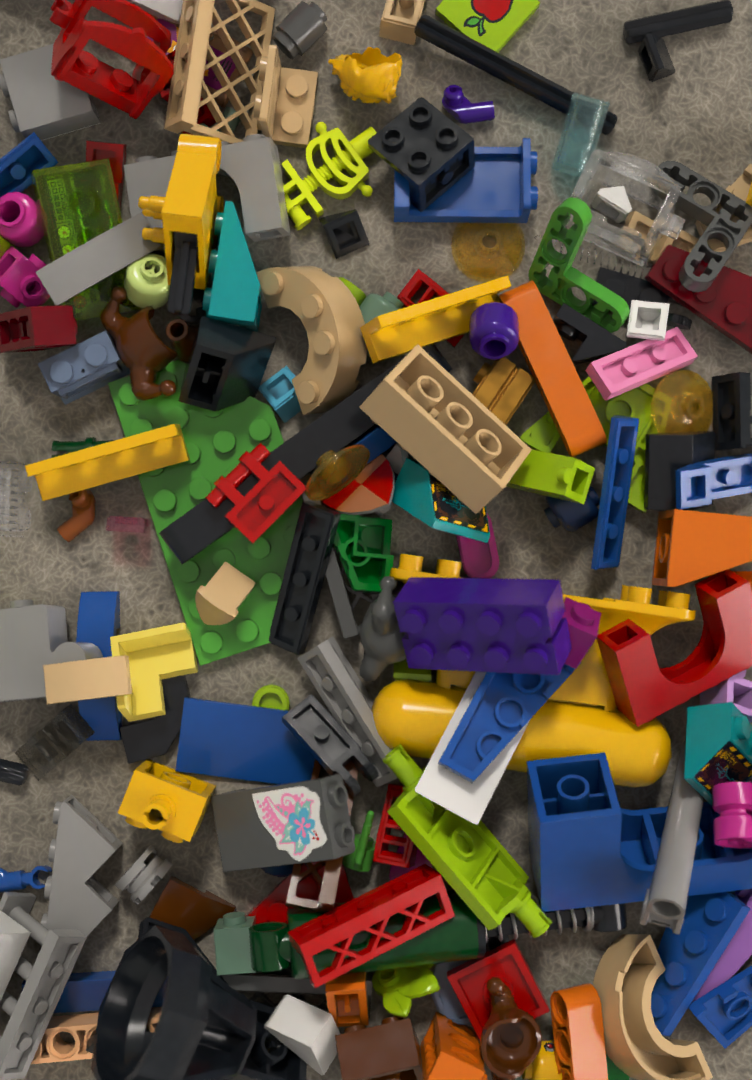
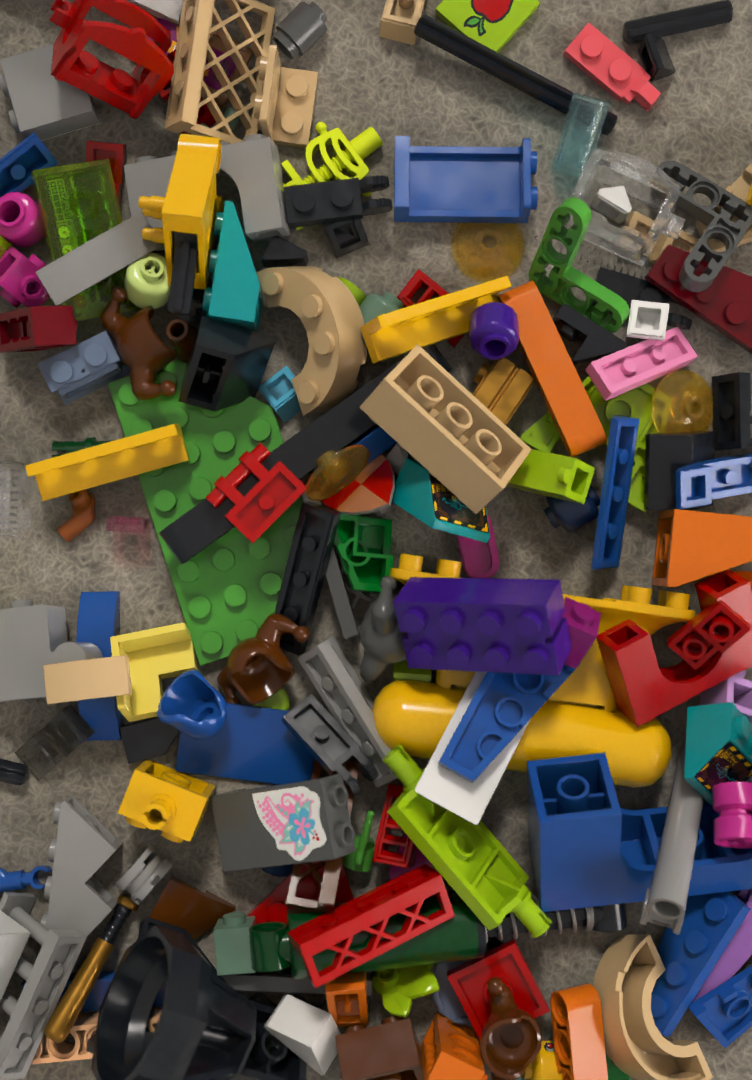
tan tile [195,561,256,625] -> none
yellow hair [328,47,403,104] -> none
black bracket [368,97,475,212] -> none
dark purple arm [442,85,495,124] -> none
none -> pearl gold piece [44,894,140,1043]
none -> blue hair [157,670,228,740]
none -> reddish brown piece [217,613,310,705]
none -> black slope [261,235,309,268]
none -> black hinge [284,175,393,228]
none -> coral hinge [563,22,661,111]
none -> red slope [667,600,751,670]

